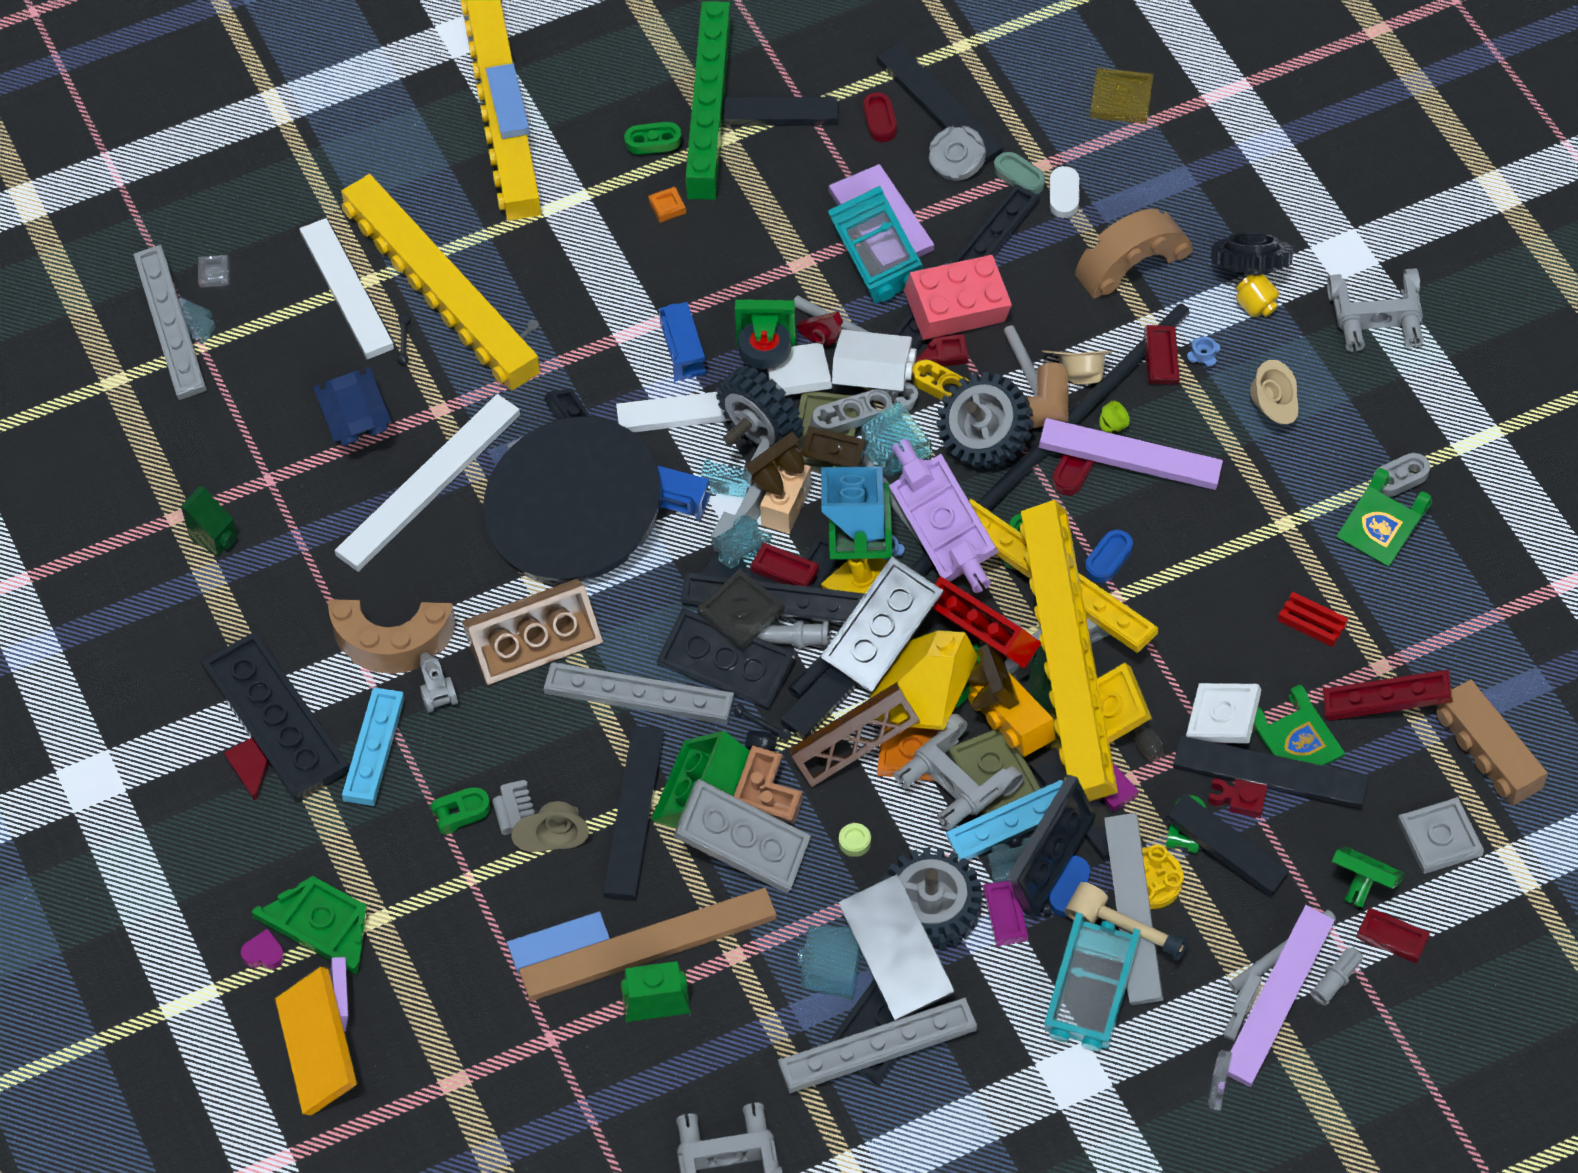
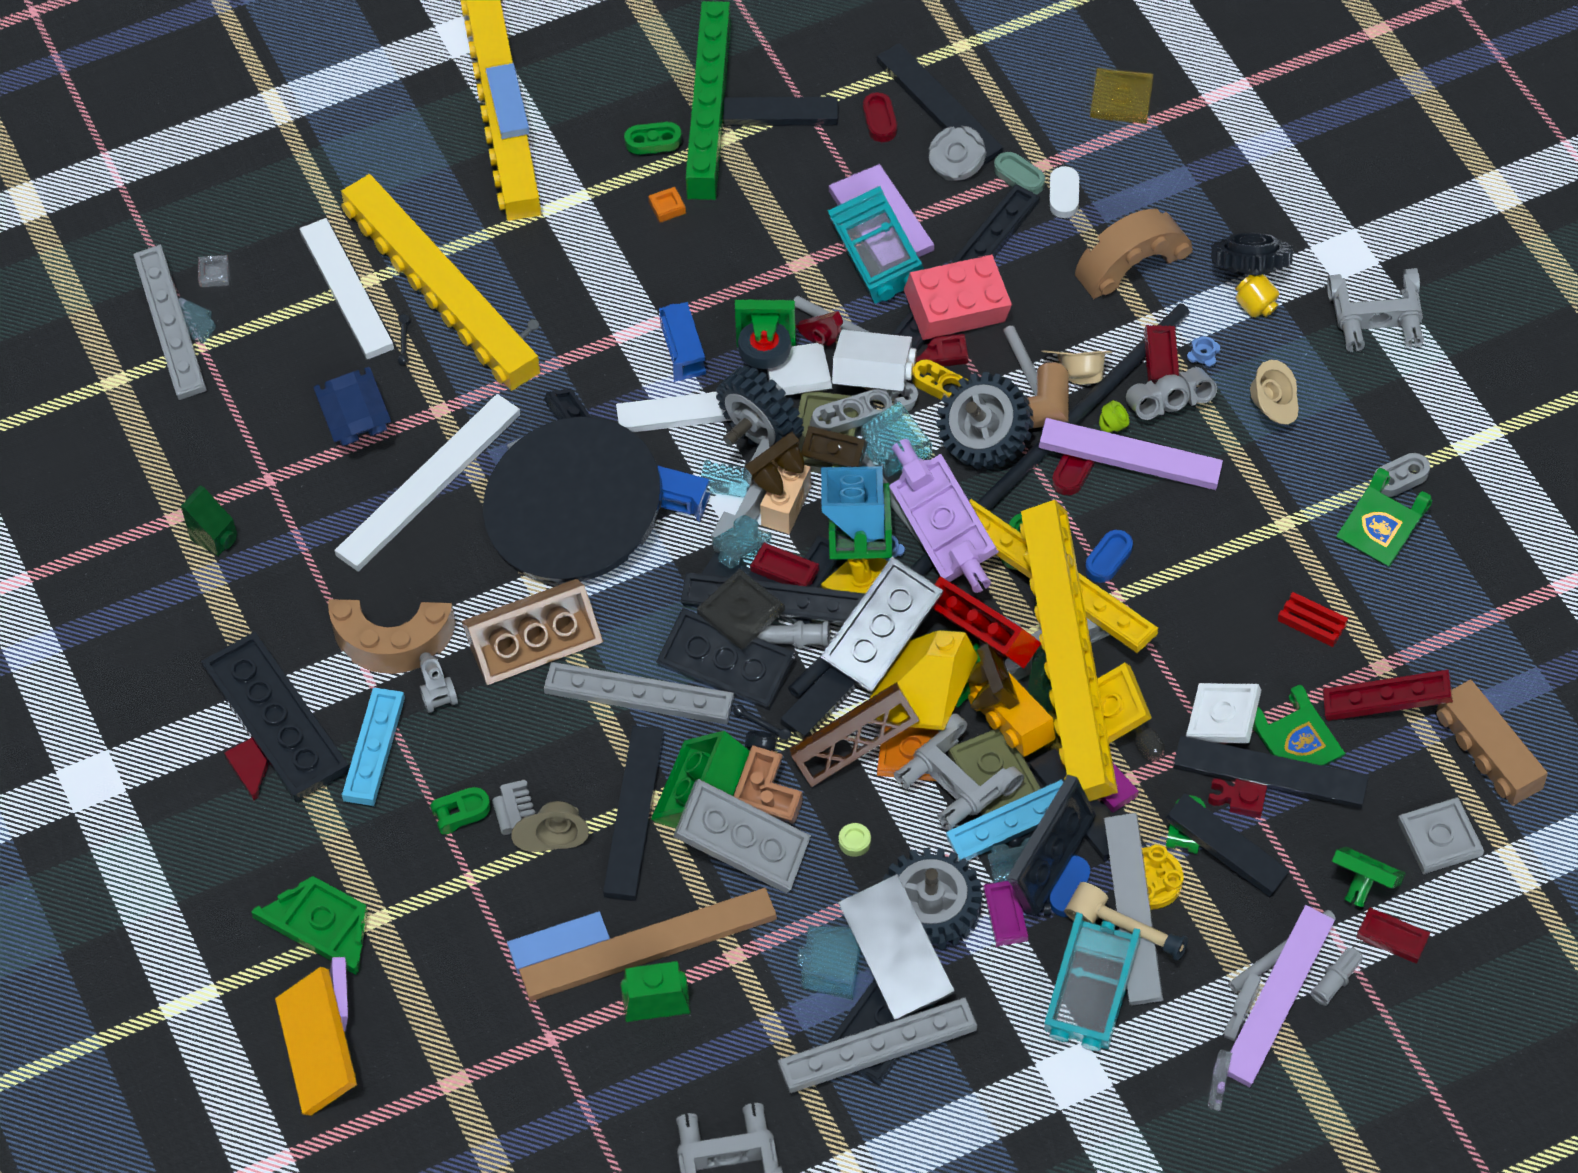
magenta tile [241,929,284,970] -> none
none -> light grey piece [1126,367,1217,420]

